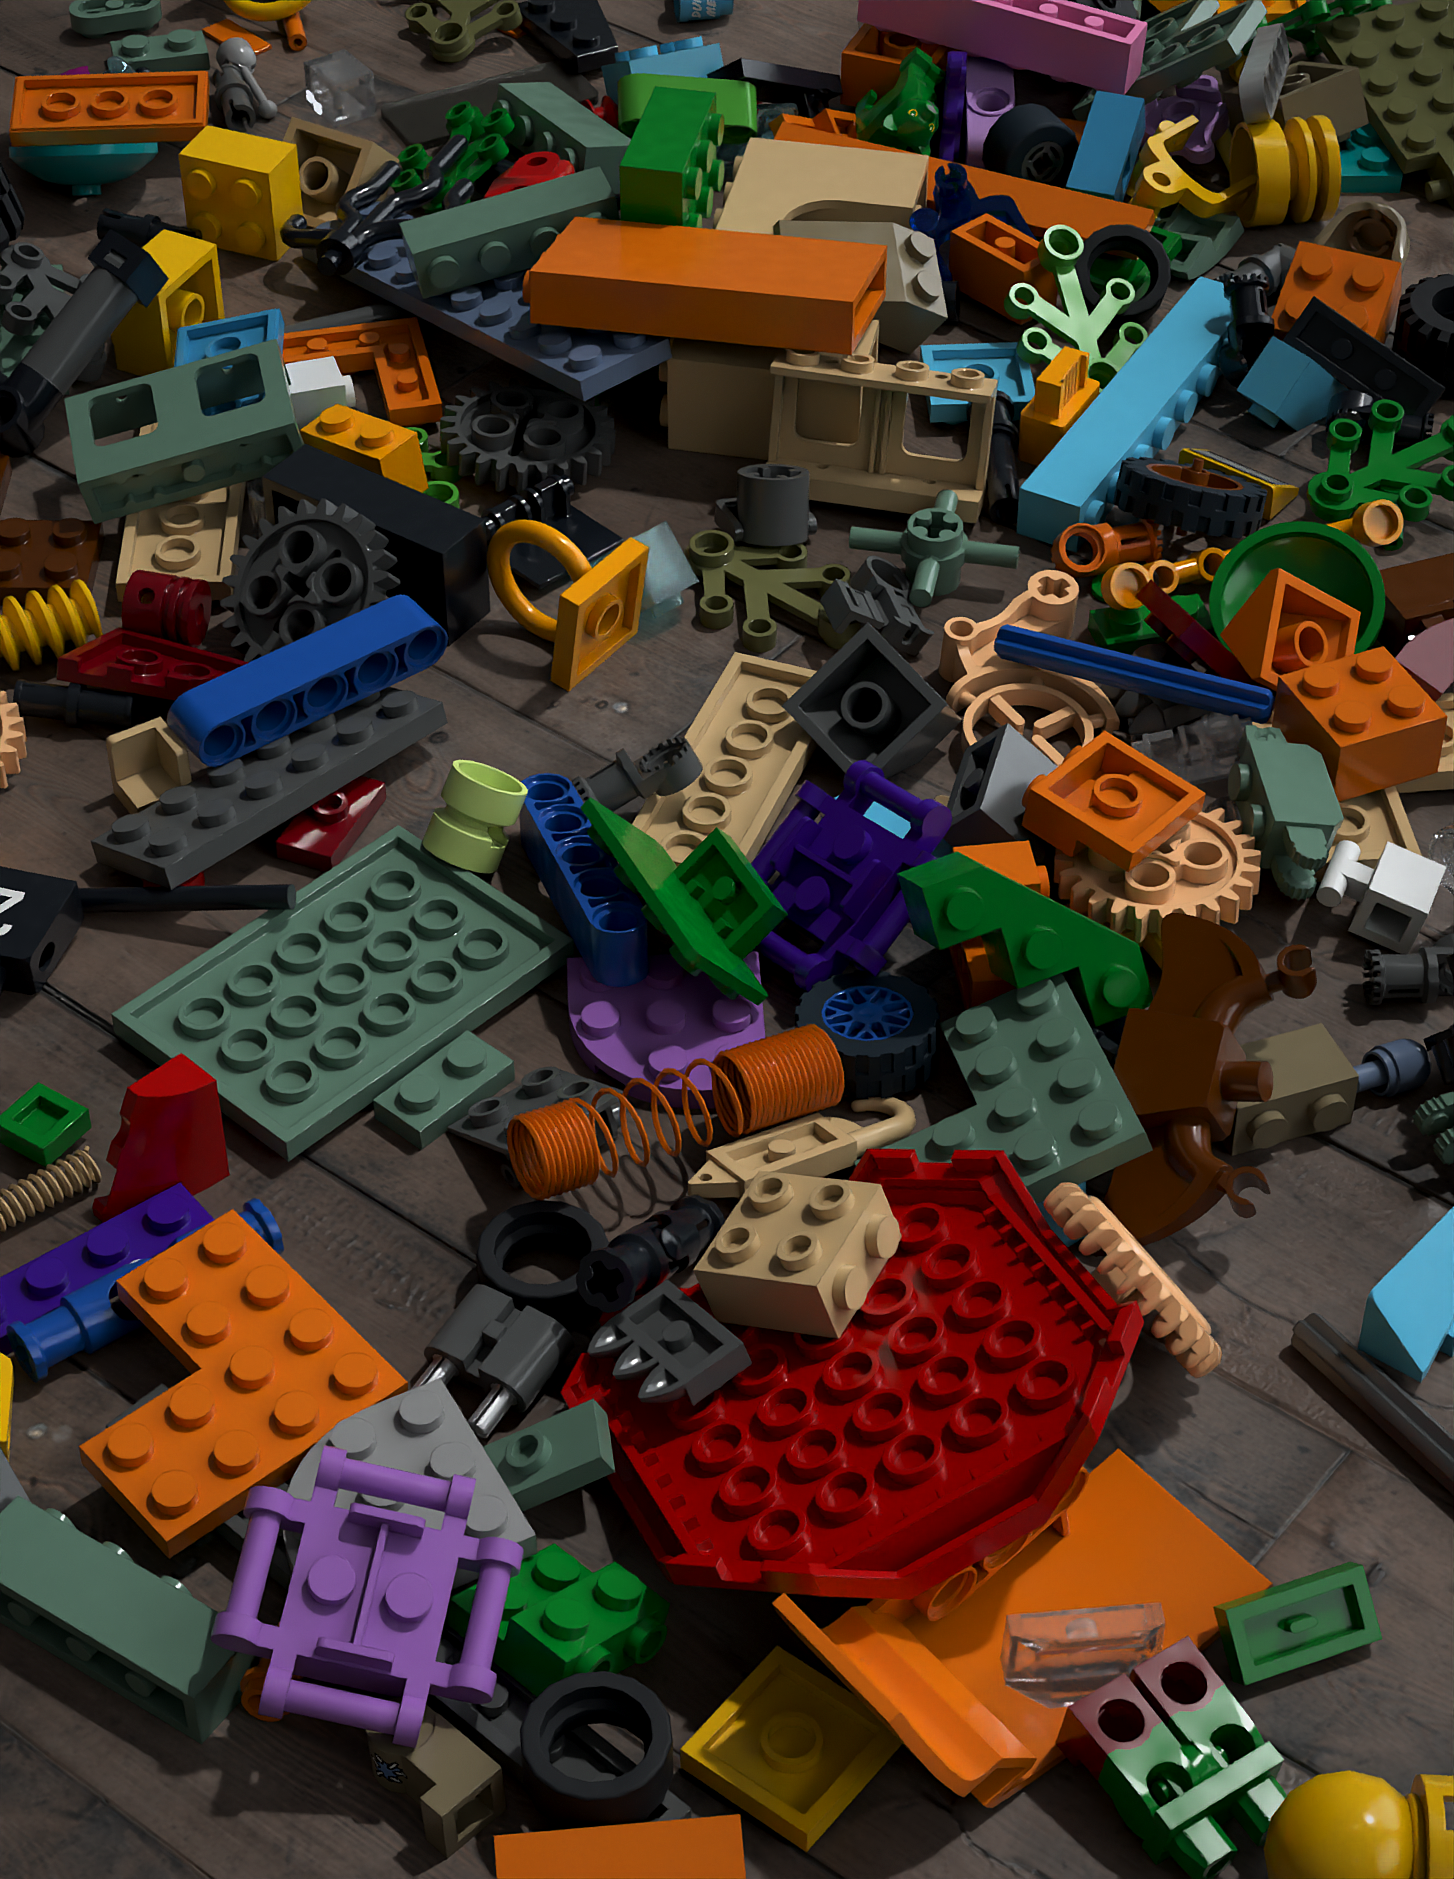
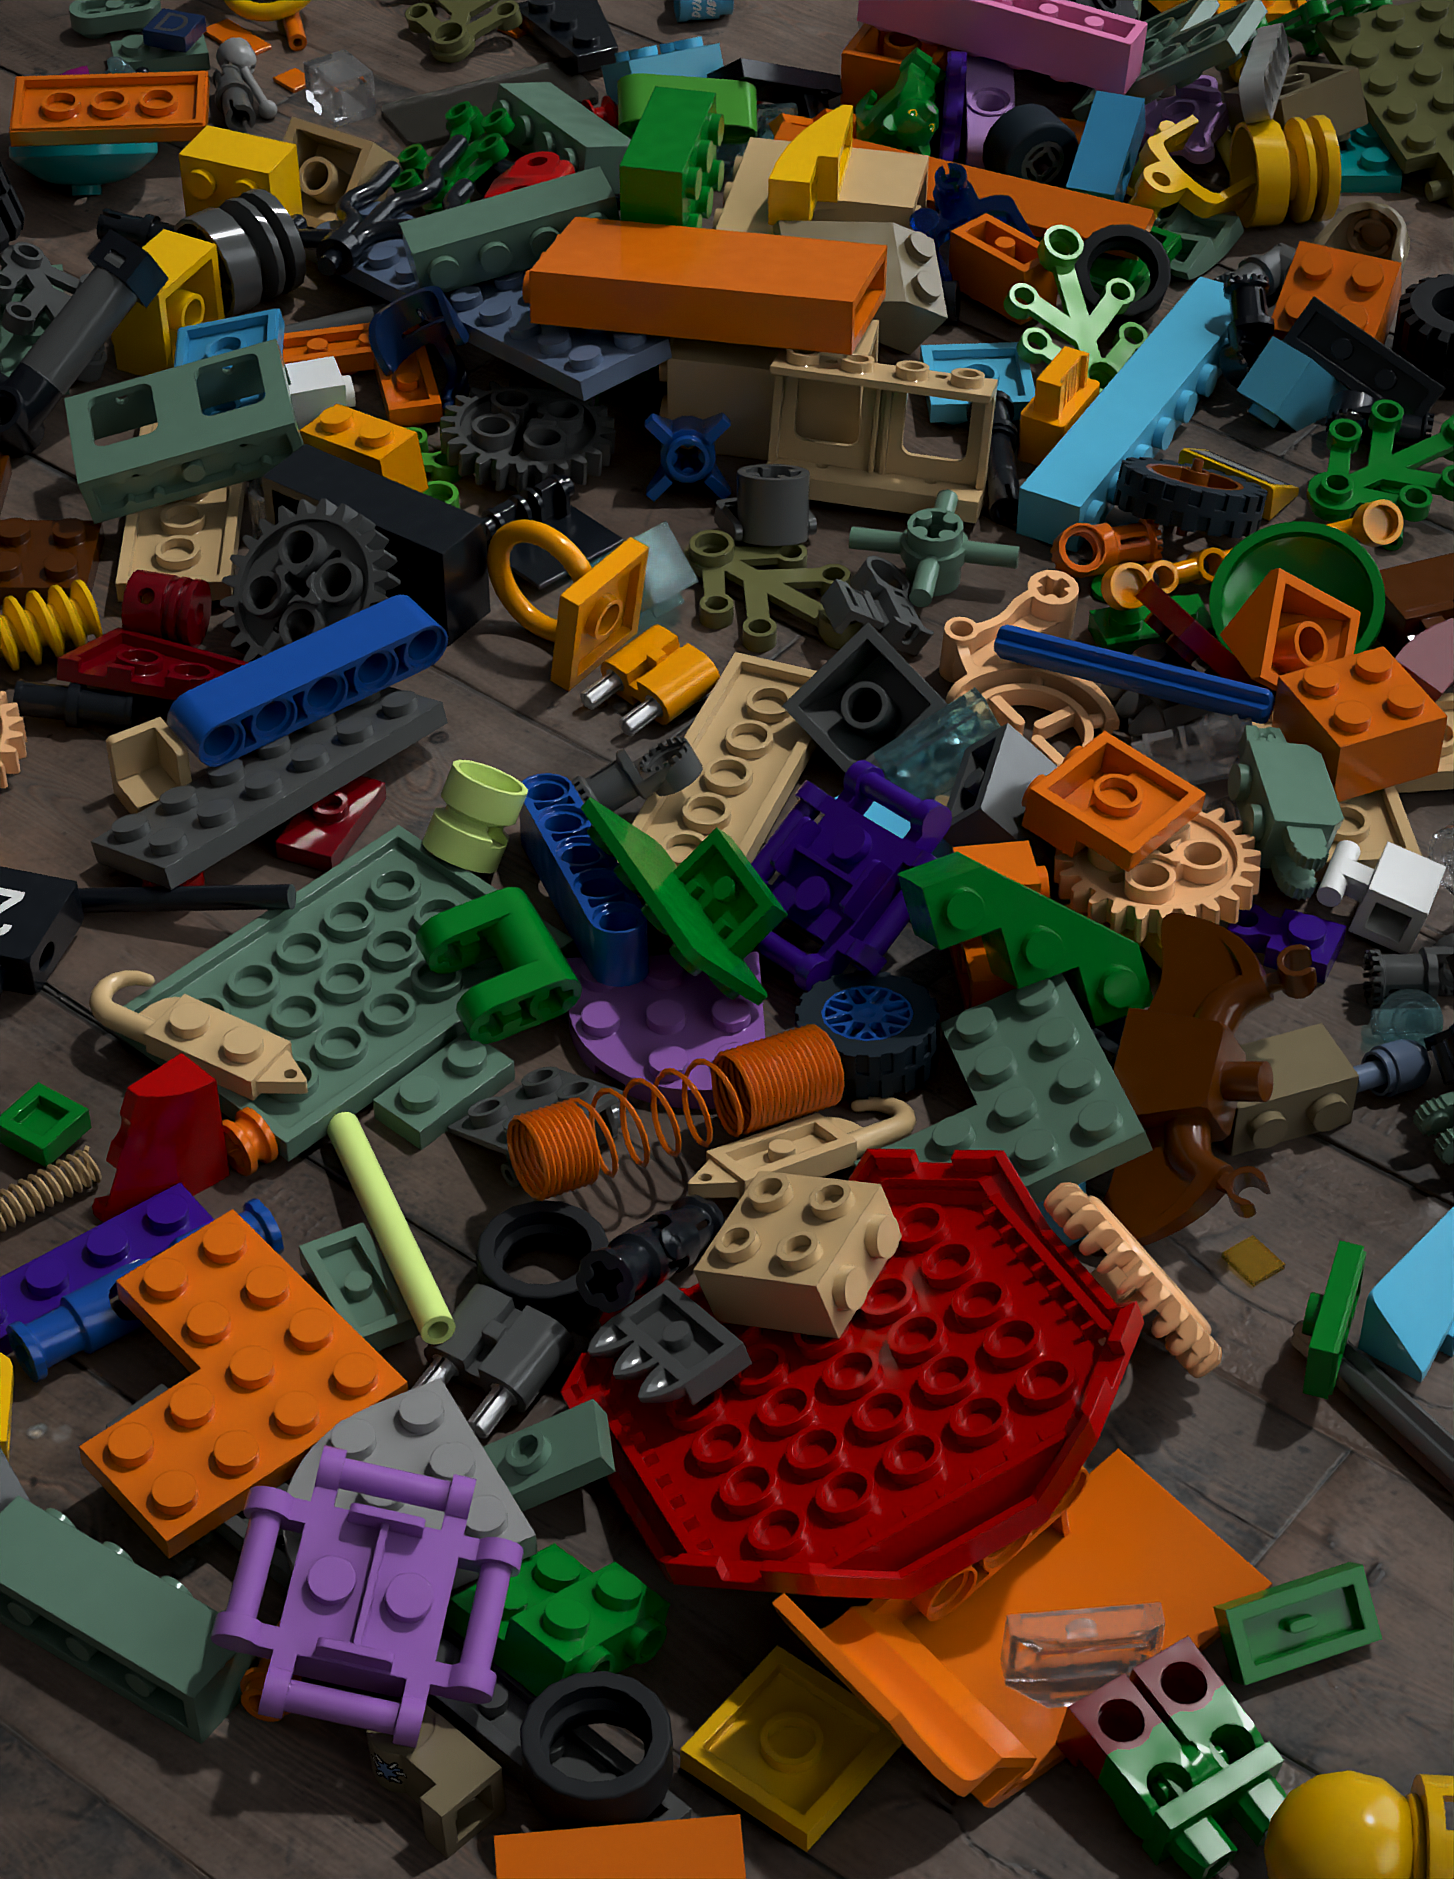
none -> tan plate [89,970,308,1101]
none -> dark blue tile [142,8,207,53]
none -> dark grey wheel [173,189,307,318]
none -> orange bush [222,1107,279,1176]
none -> orange window [273,68,316,93]
none -> sand green plate [299,1222,420,1351]
none -> yellowish green piece [327,1112,456,1345]
none -> dark blue helmet [369,286,470,416]
none -> green connector [415,887,582,1044]
none -> light orange piece [580,624,720,736]
none -> blue brick [645,412,731,502]
none -> yellow slope [768,105,853,225]
none -> clear light blue bracket [872,687,1000,800]
none -> clear yellow window [1221,1235,1285,1287]
none -> dark purple plate [1227,904,1346,984]
none -> green plate [1302,1240,1367,1399]
none -> clear light blue plate [1370,989,1443,1050]

